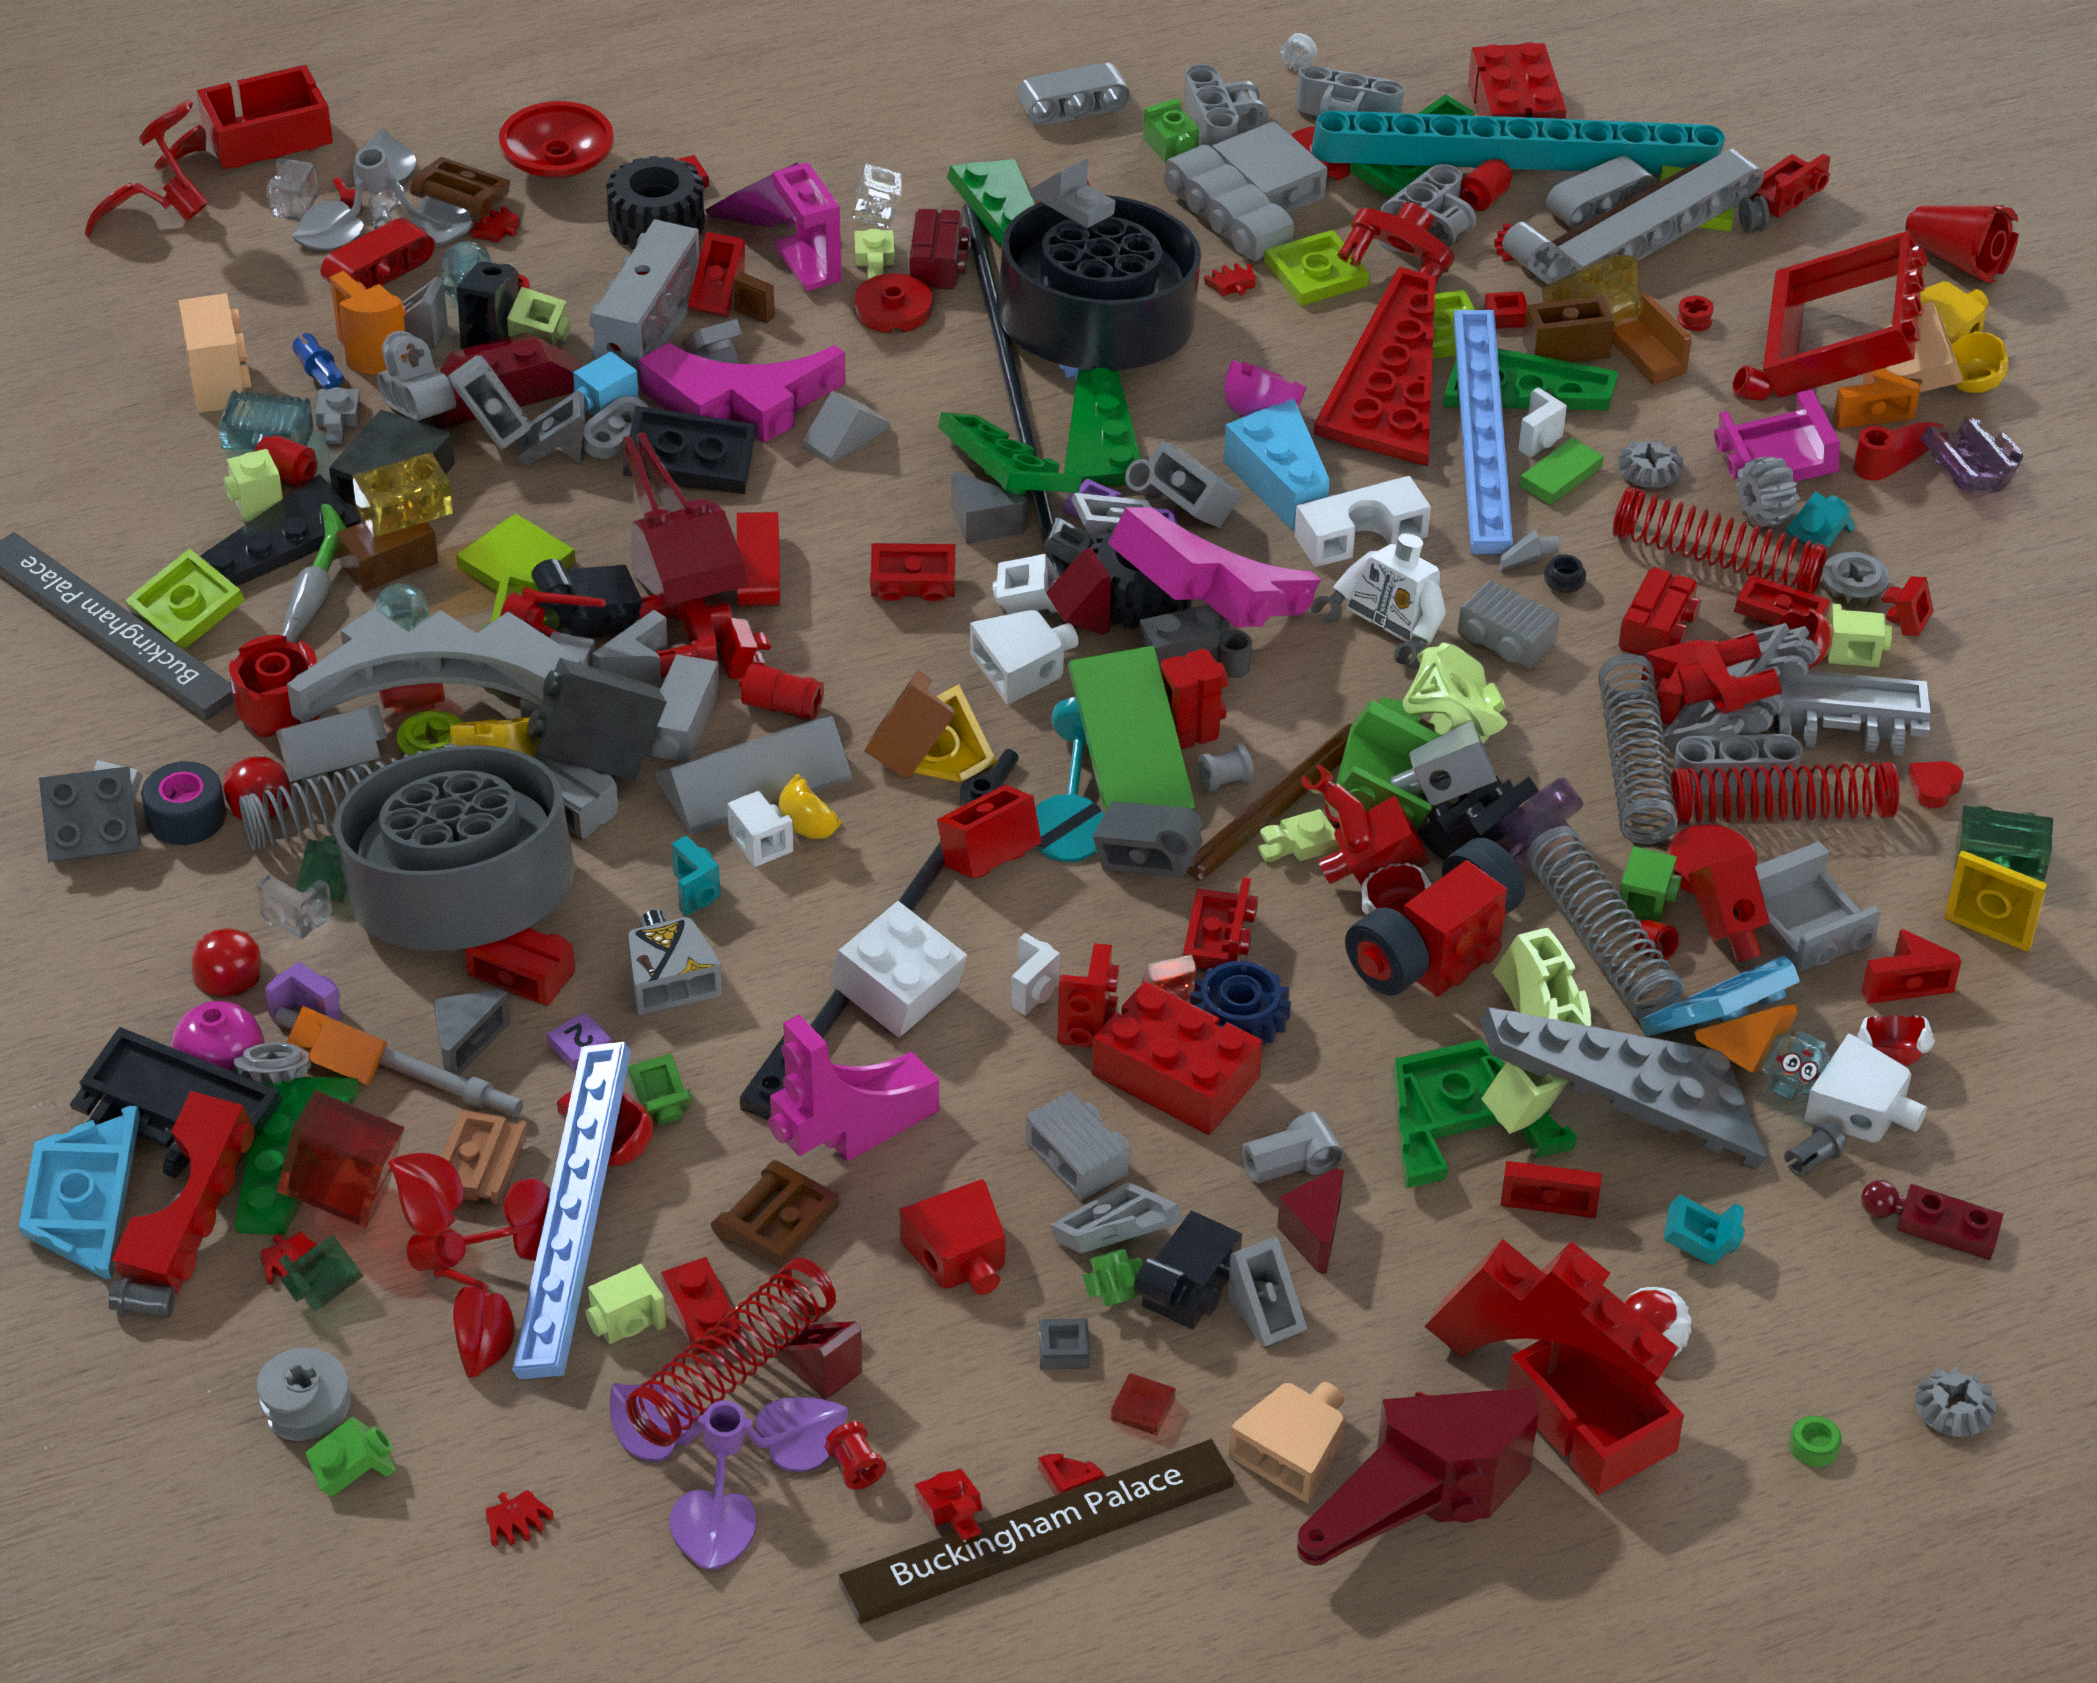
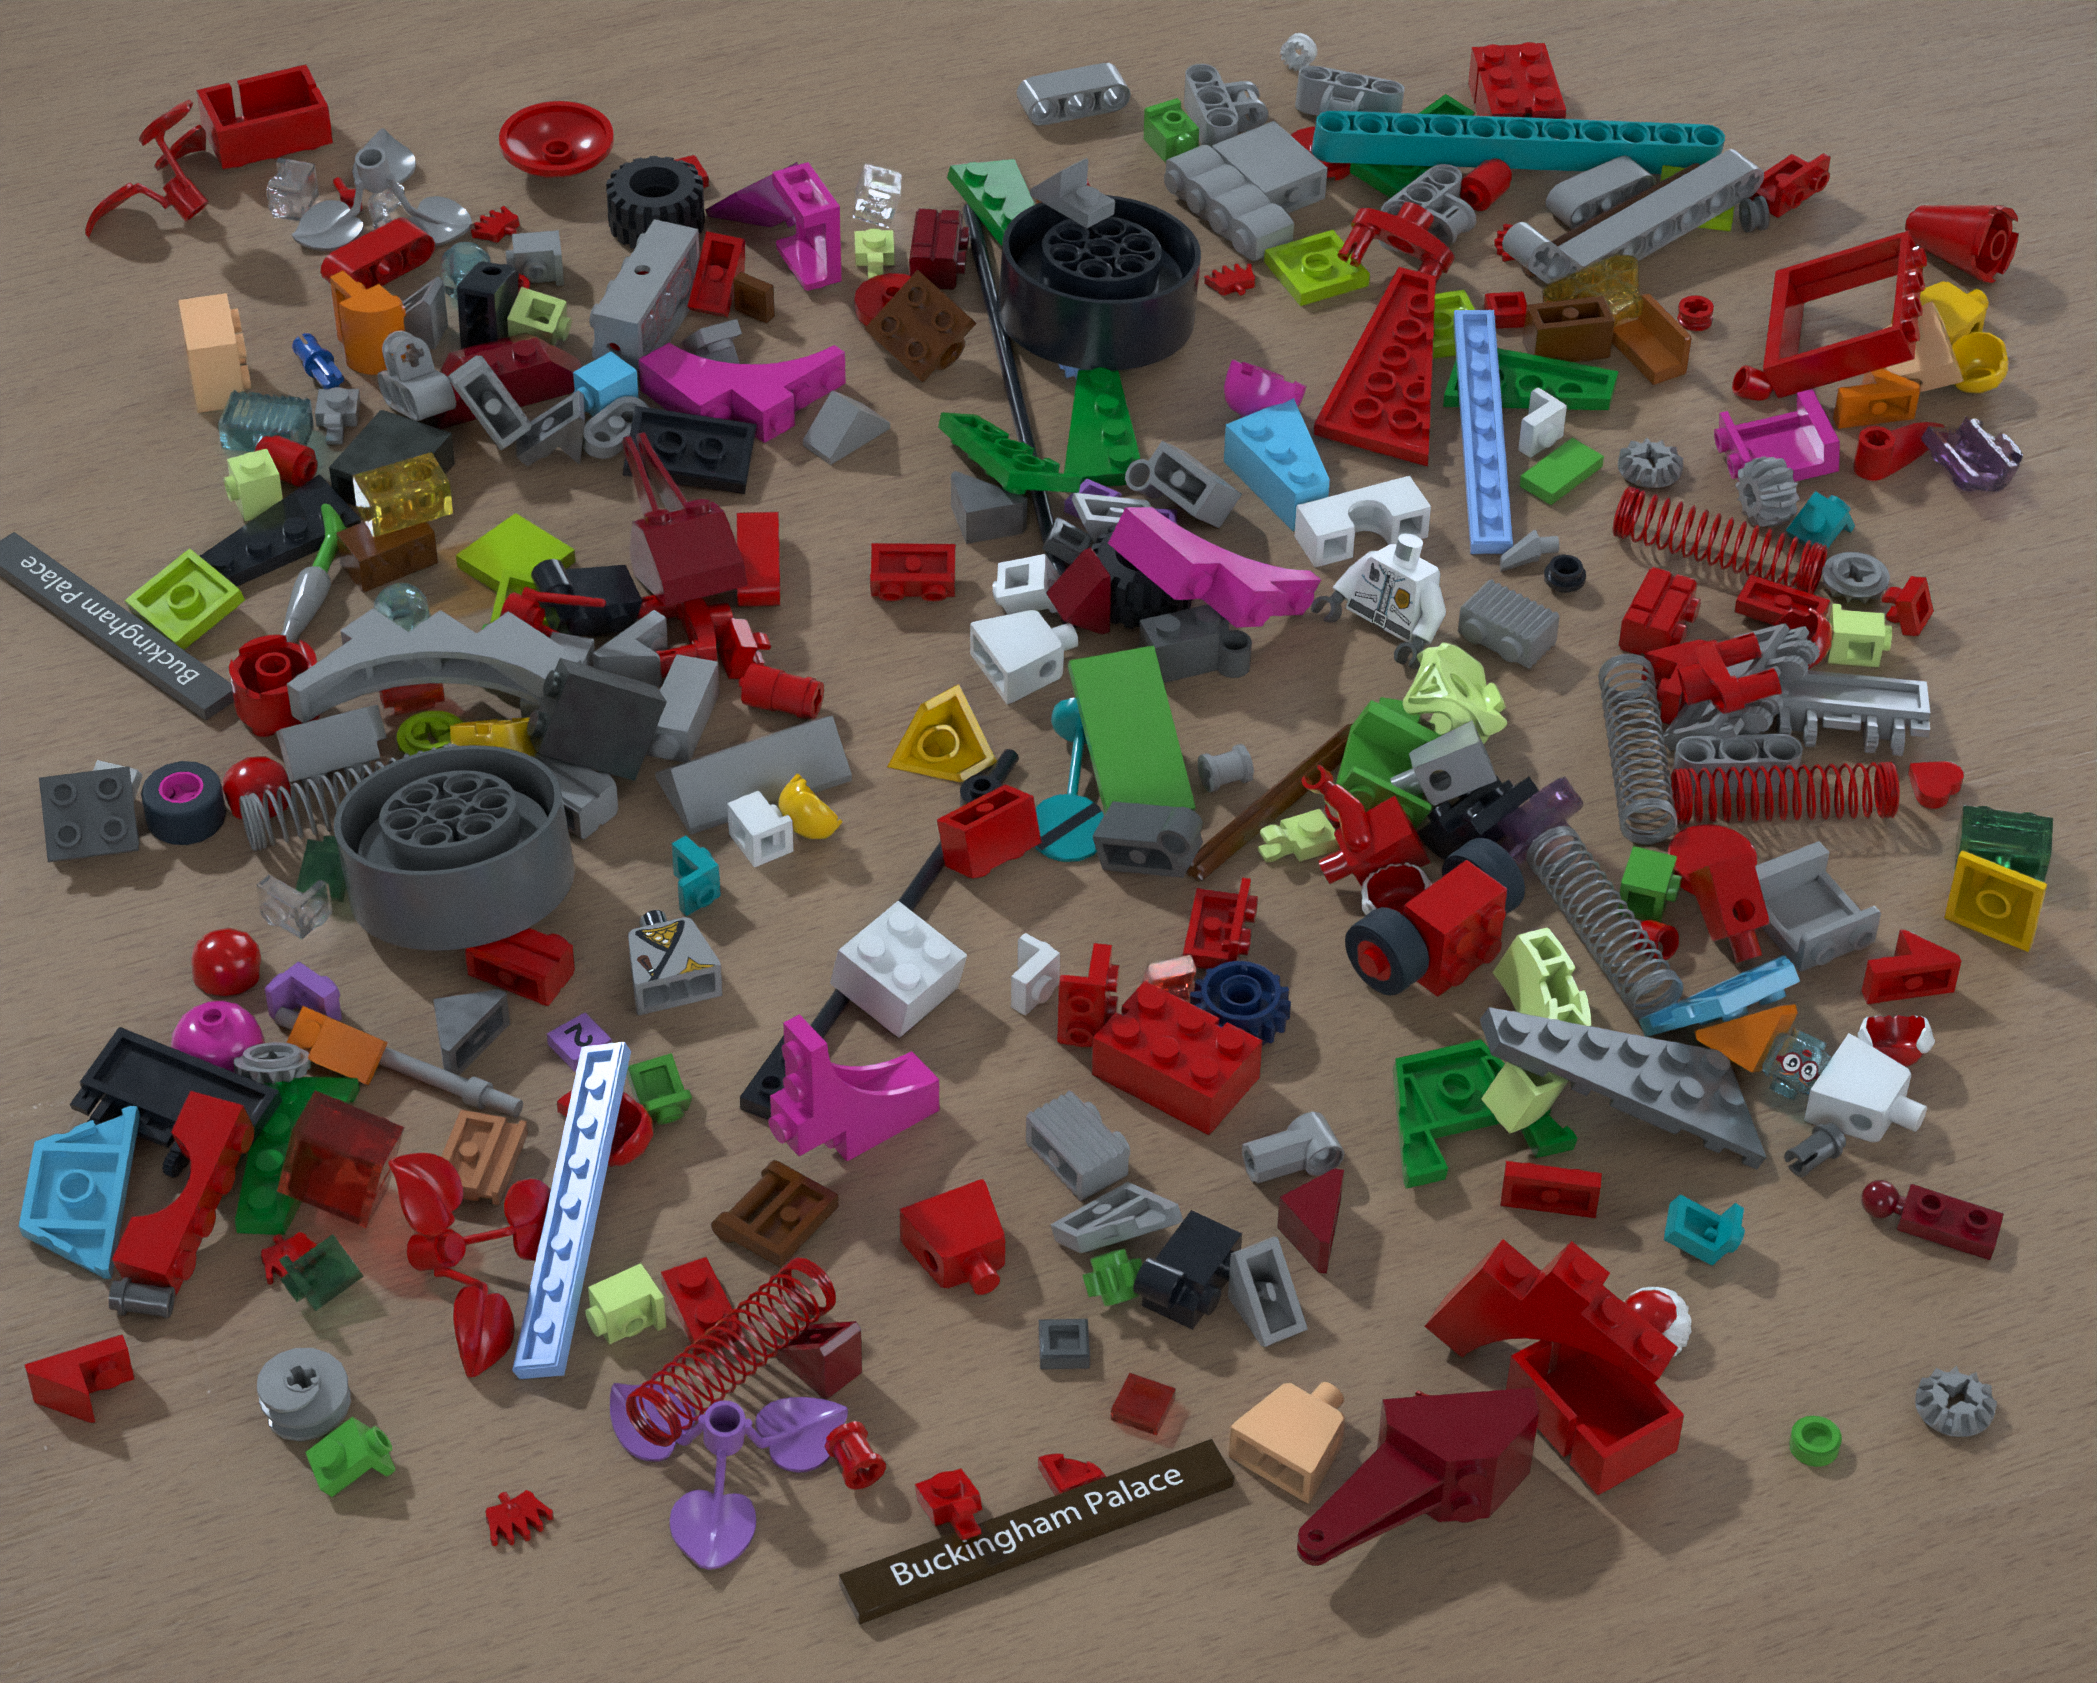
reddish brown plate [410,157,511,219] -> none
dark orange panel [864,670,955,779] -> none
red brick [1160,648,1228,750] -> none
none -> red slope [24,1334,134,1423]
none -> light grey brick [506,230,564,286]
none -> reddish brown plate [864,270,977,383]

